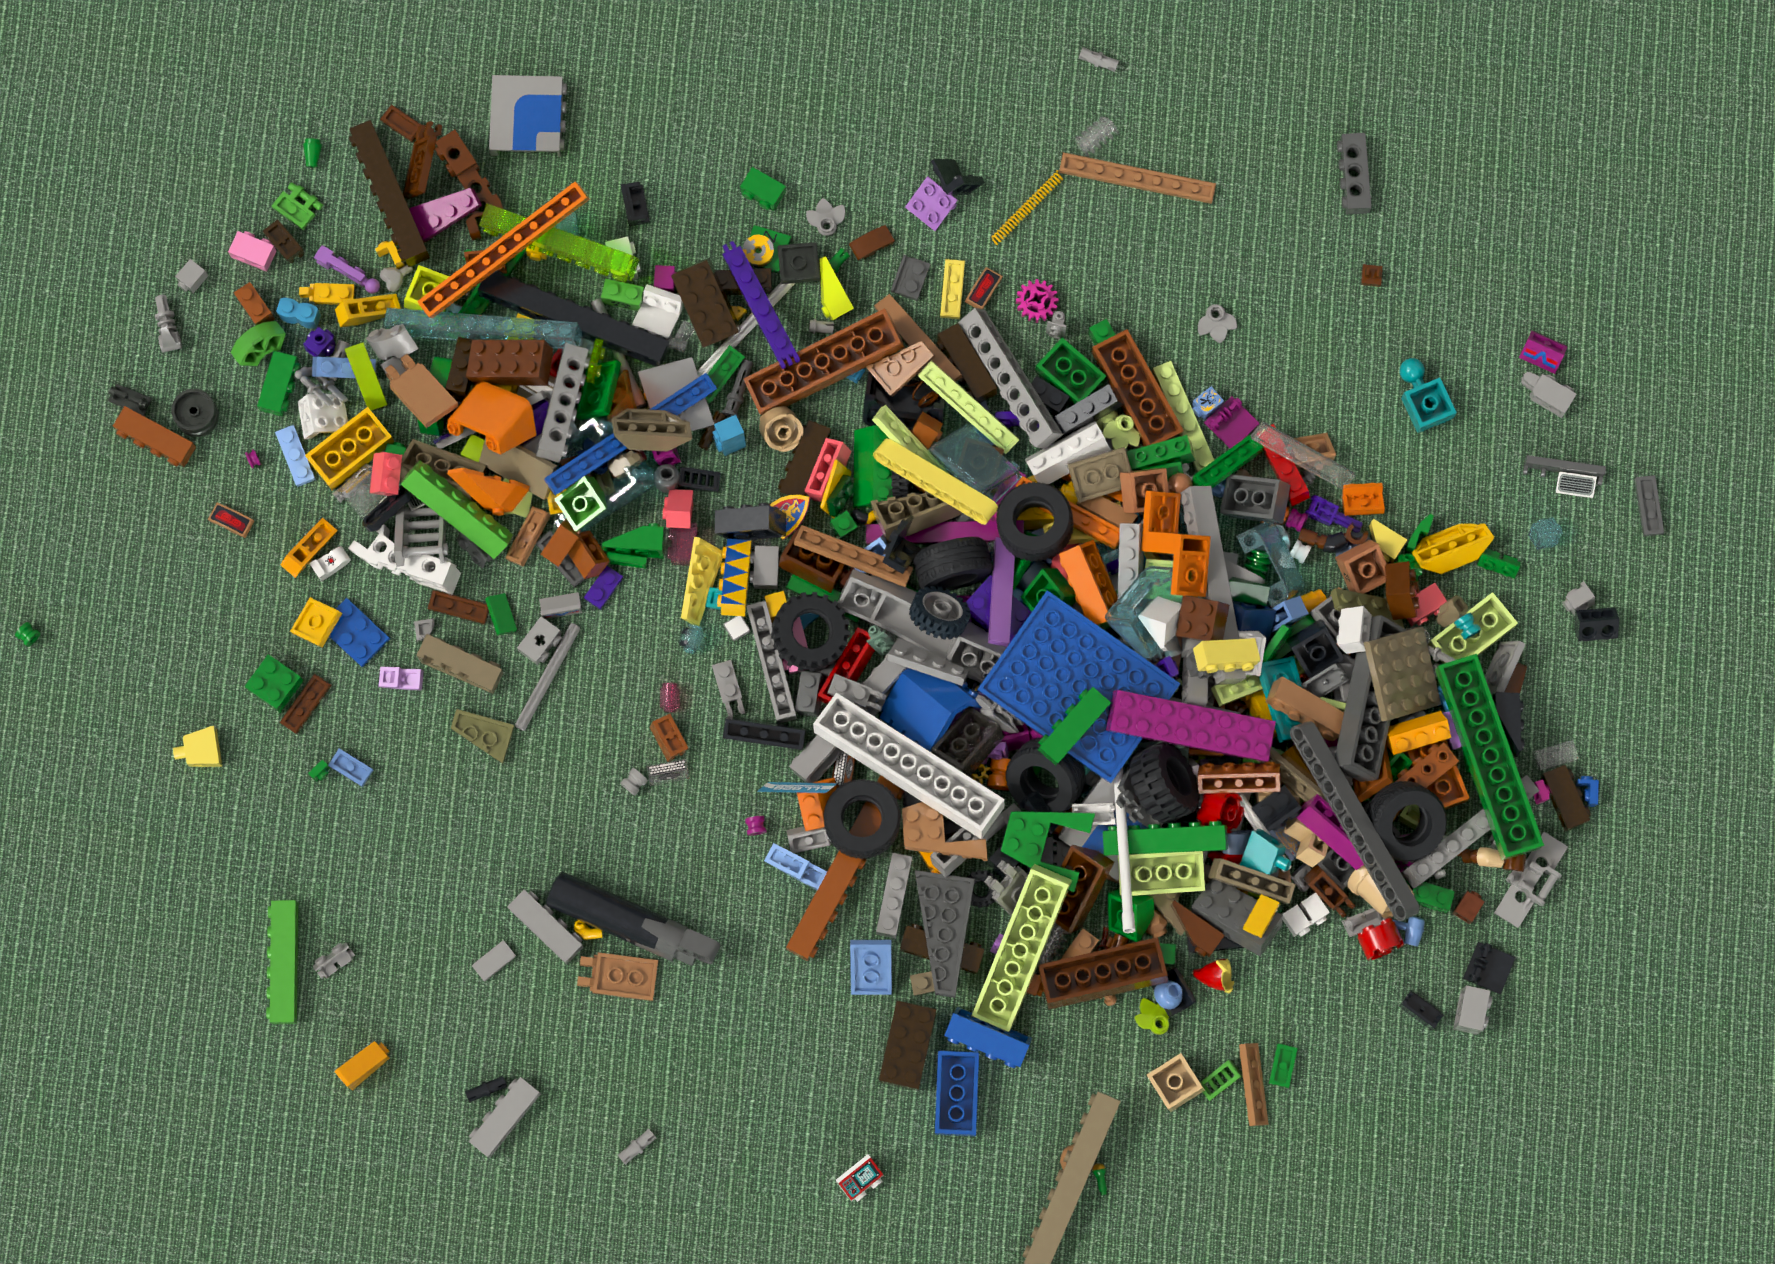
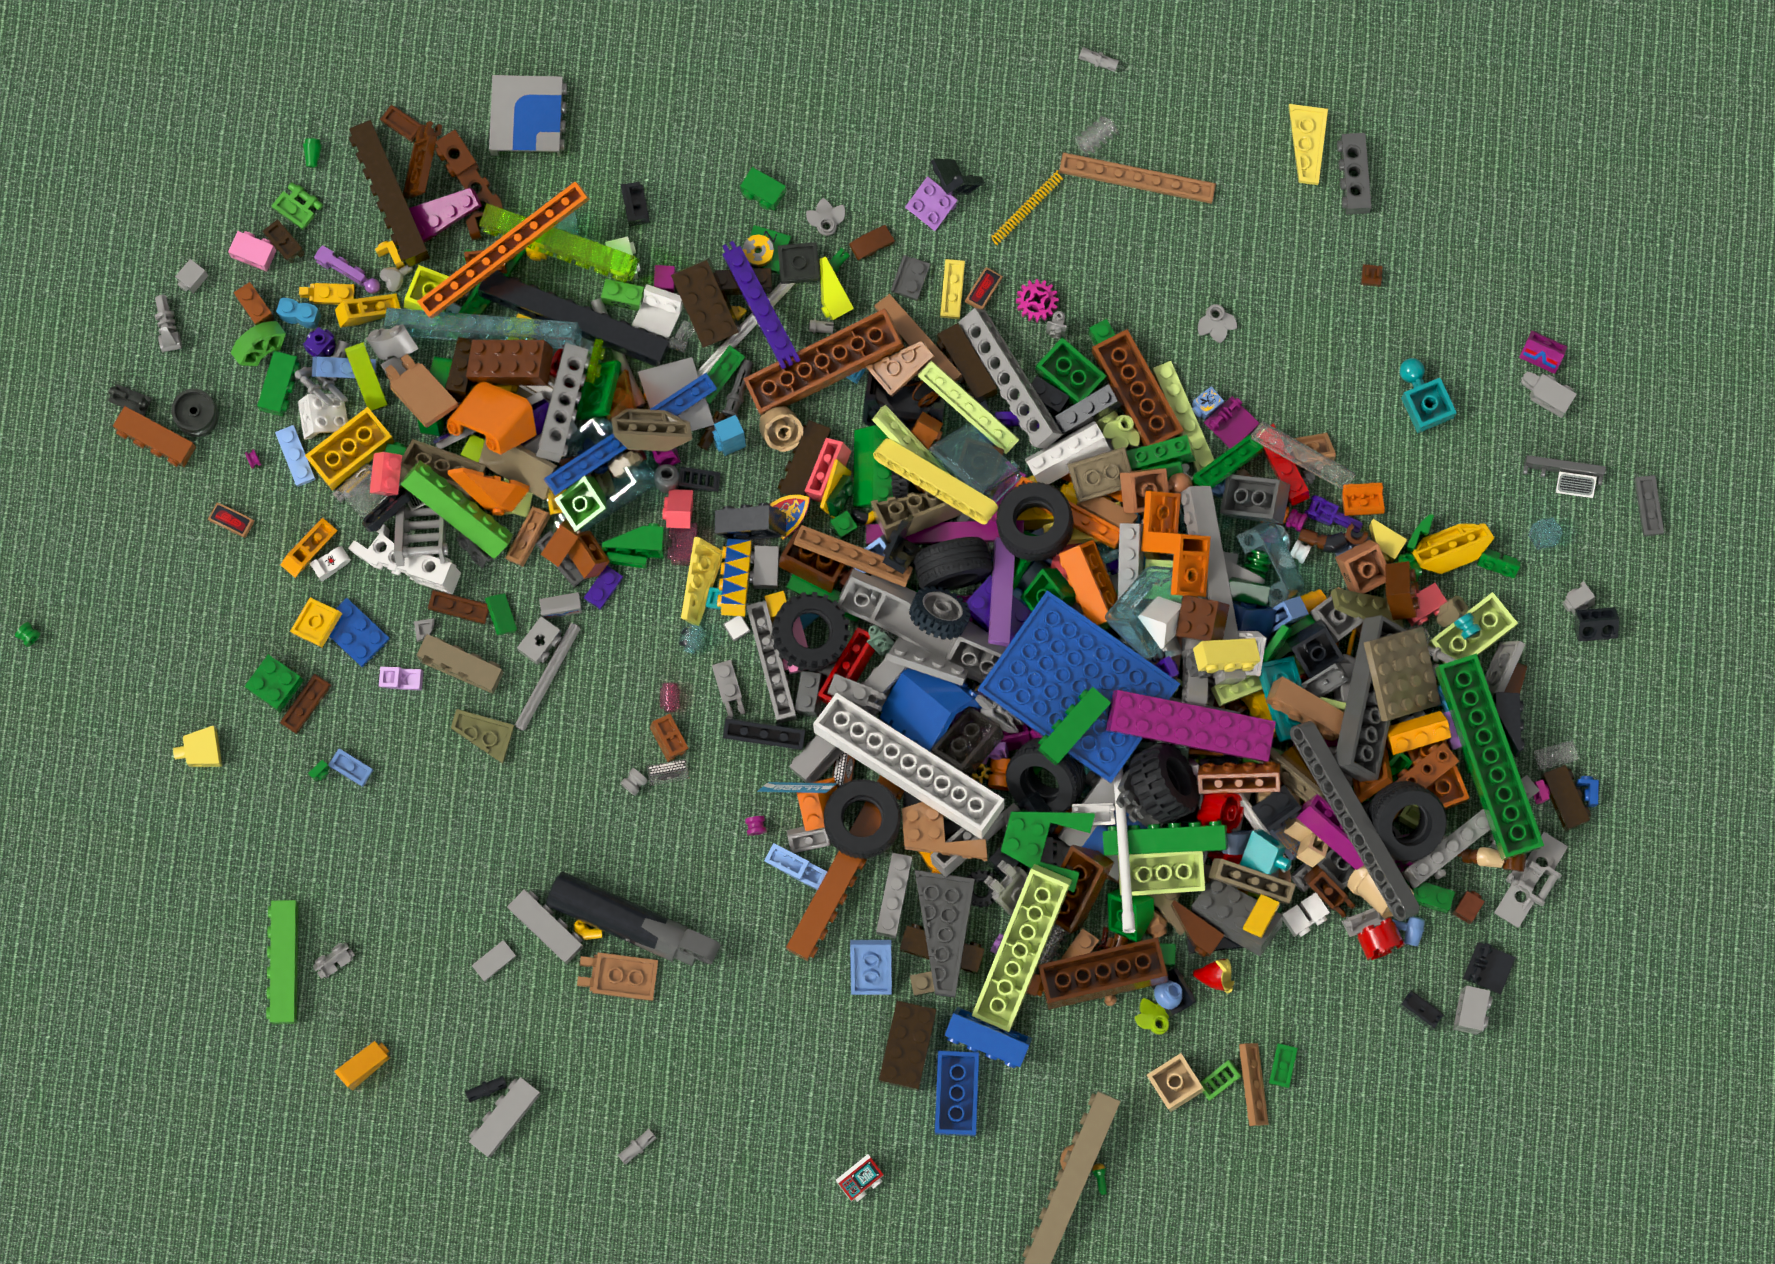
white brick [1336,606,1372,654] -> none
none -> light yellow wing [1289,104,1328,185]

